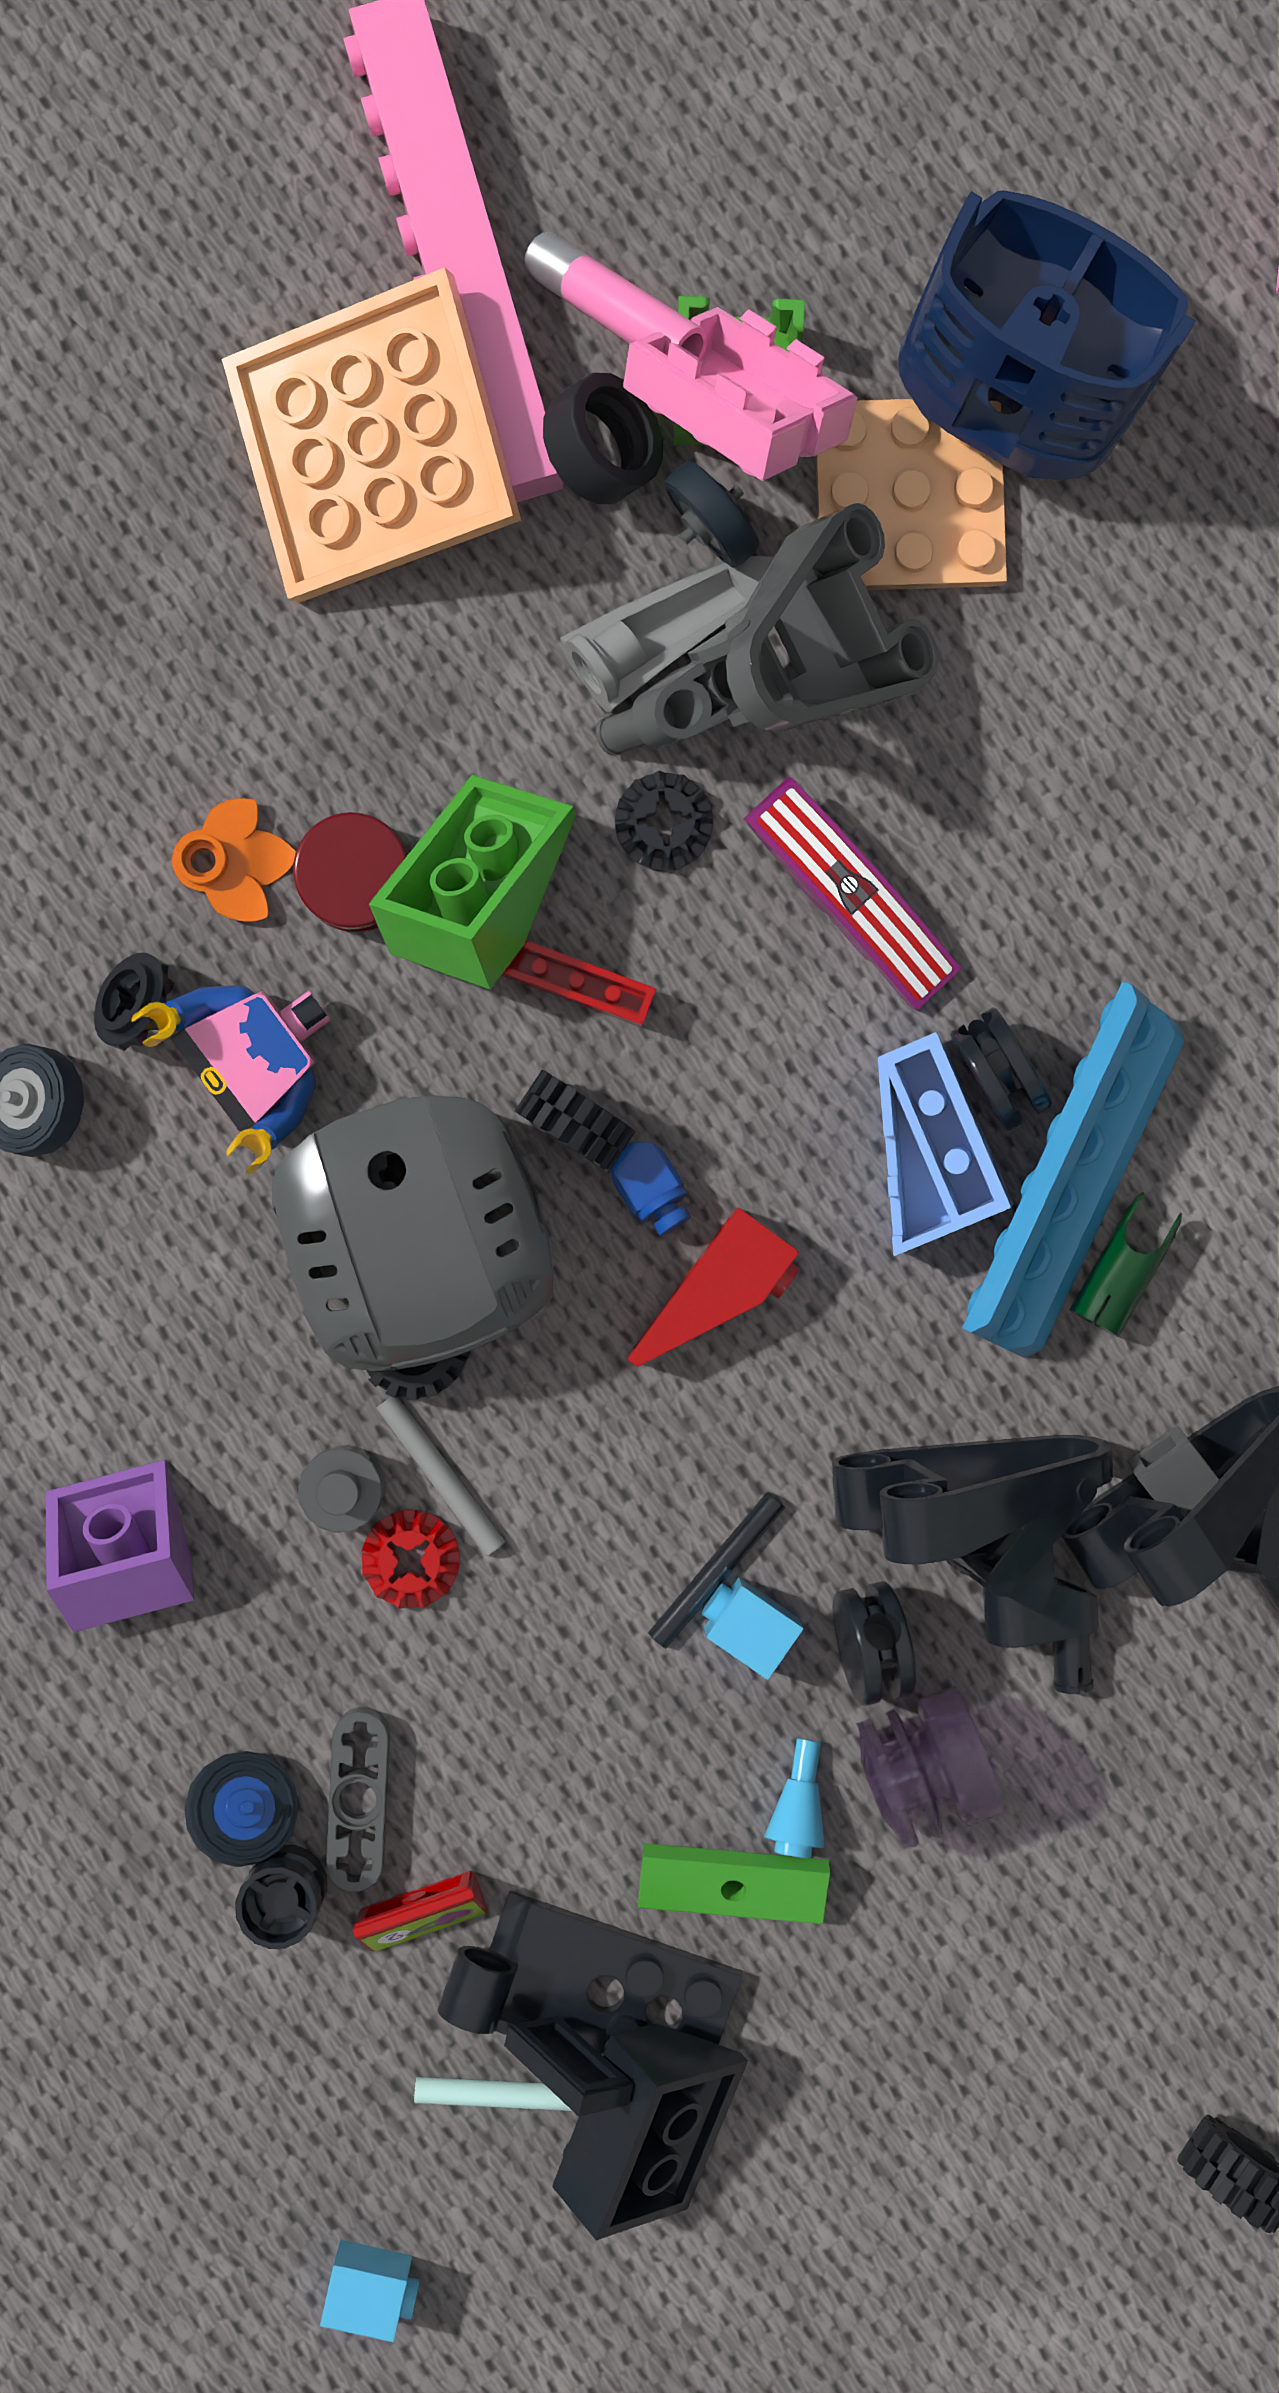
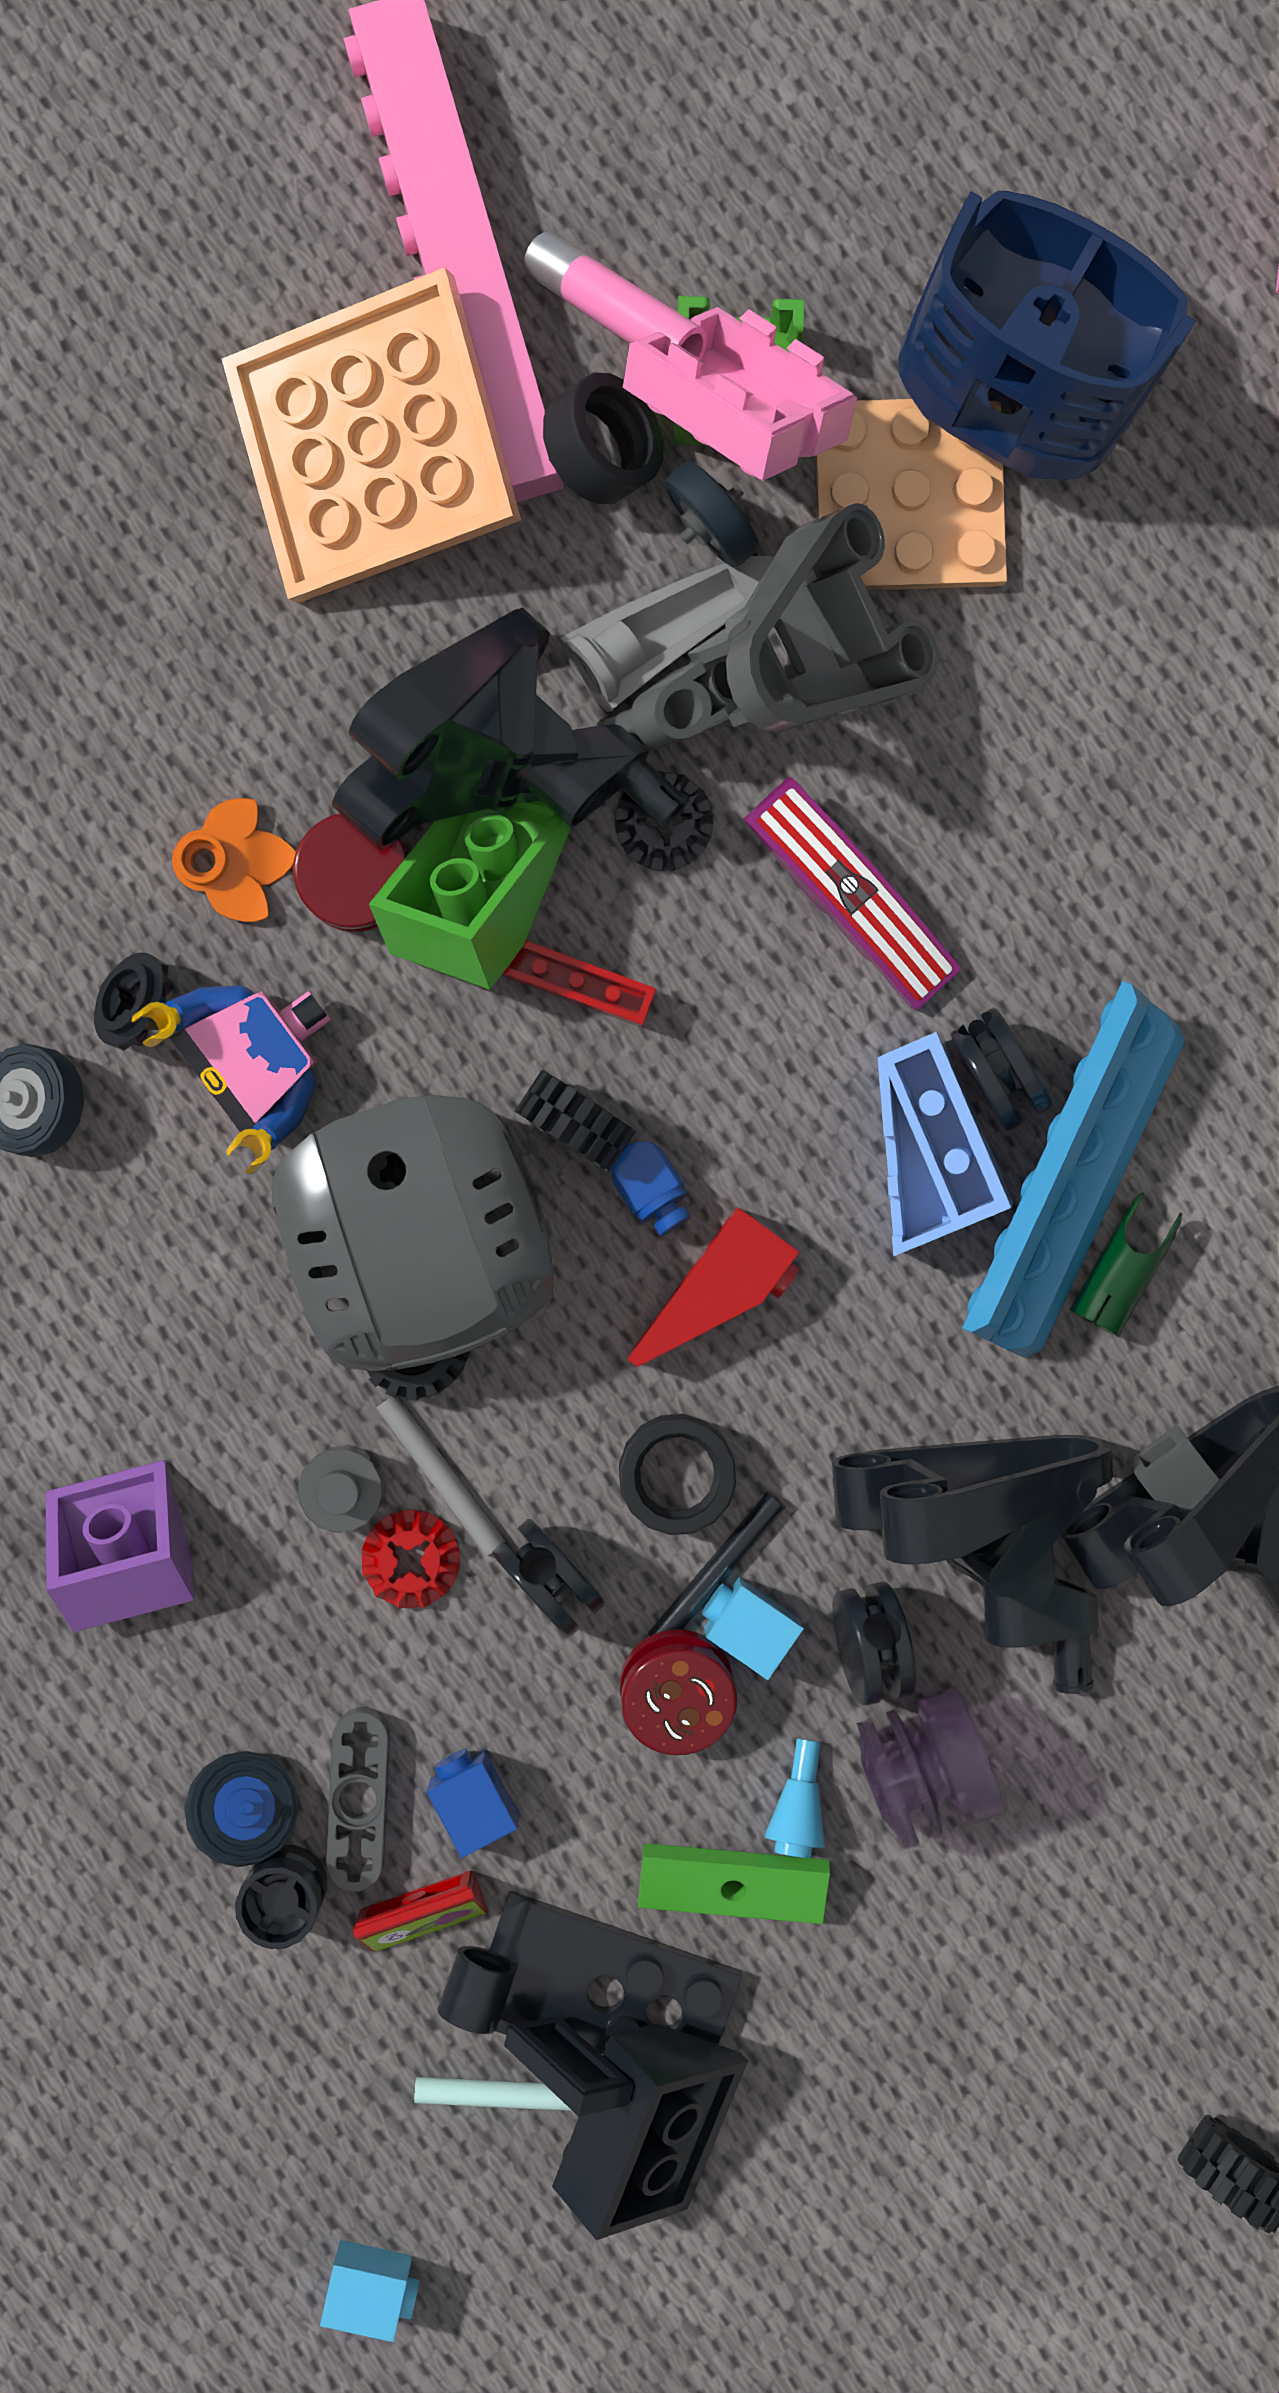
none -> black connector [332,608,690,850]
none -> blue brick [426,1749,520,1859]
none -> black head [492,1519,605,1638]
none -> black tyre [619,1413,737,1535]
none -> dark red head [619,1630,737,1756]

